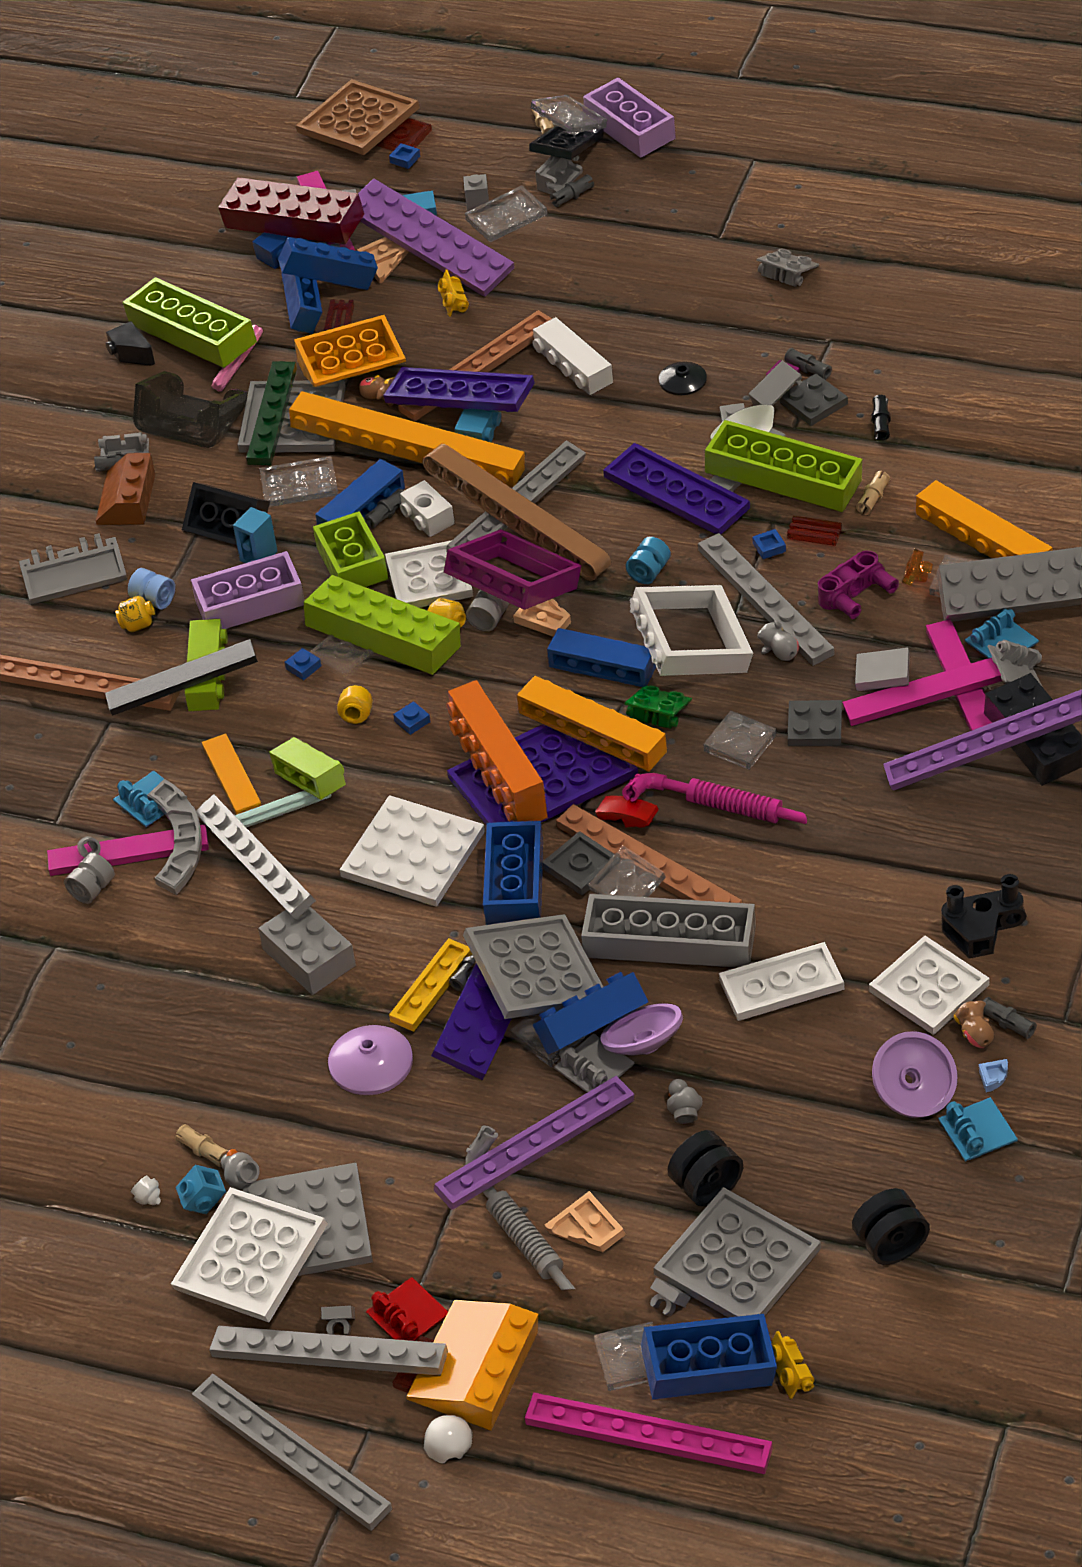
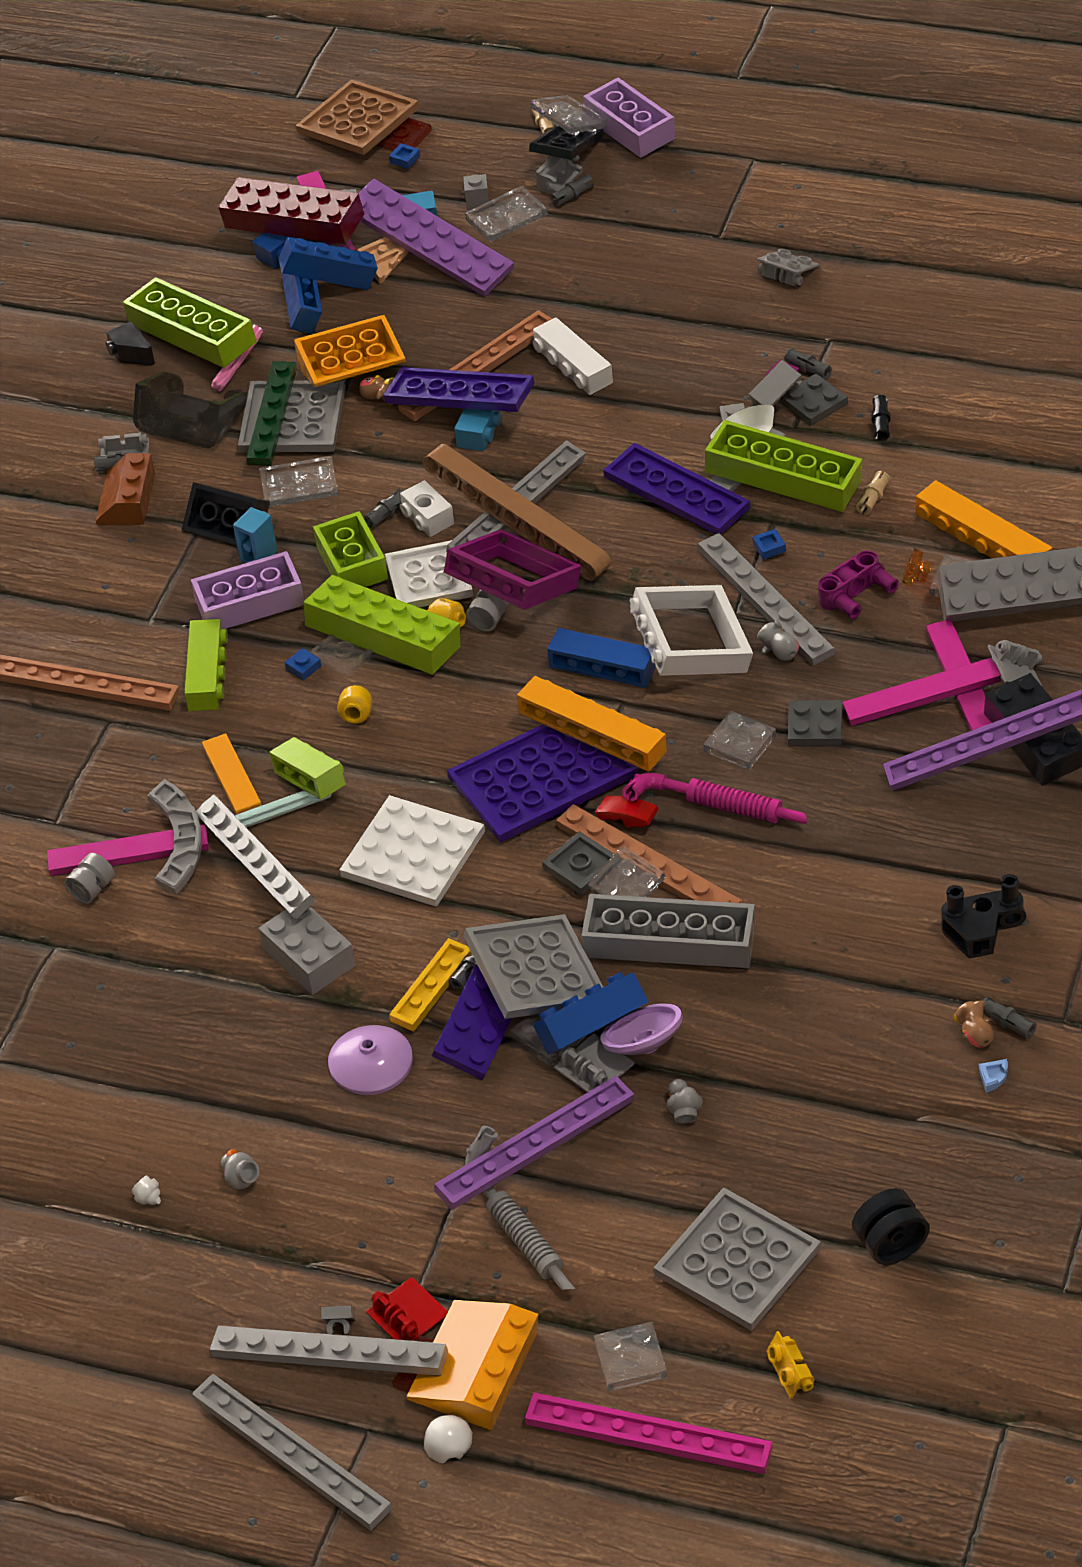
light grey hinge [19,533,127,605] -> none
light grey hinge [77,836,101,858] -> none
tile [105,639,258,716] -> none
dark azure hinge [113,771,187,827] -> none
yellow head [116,596,155,632] -> none
light blue wheel [128,568,175,609] -> none
white plate [171,1187,328,1322] -> none
tan pin [175,1124,228,1167] -> none
dark azure brick [176,1165,226,1214] -> none
light grey plate [242,1163,373,1276] -> none
light orange brick [289,391,525,488] -> none
blue brick [315,459,405,525] -> none
clear red tile [324,300,354,331] -> none
blue plate [393,701,431,735] -> none
yellow hinge [438,269,469,317] -> none
orange brick [446,680,548,822] -> none
blue brick [483,821,544,925] -> none
light nougat wing [513,599,571,637] -> none
light nougat wing [545,1191,626,1253] -> none
green hinge [625,685,692,729] -> none
dark azure wheel [626,537,671,584] -> none
blue brick [641,1314,777,1400] -> none
light grey tile [650,1278,691,1316] -> none
black dish [659,361,707,395] -> none
black wheel [667,1130,744,1207] -> none
white plate [719,942,844,1021] -> none
clear red tile [787,515,842,546] -> none
light grey tile [855,648,910,691] -> none
white plate [869,936,989,1035] -> none
lavender dish [872,1032,957,1118] -> none
dark azure hinge [938,1097,1018,1161] -> none
dark azure hinge [965,608,1039,658] -> none

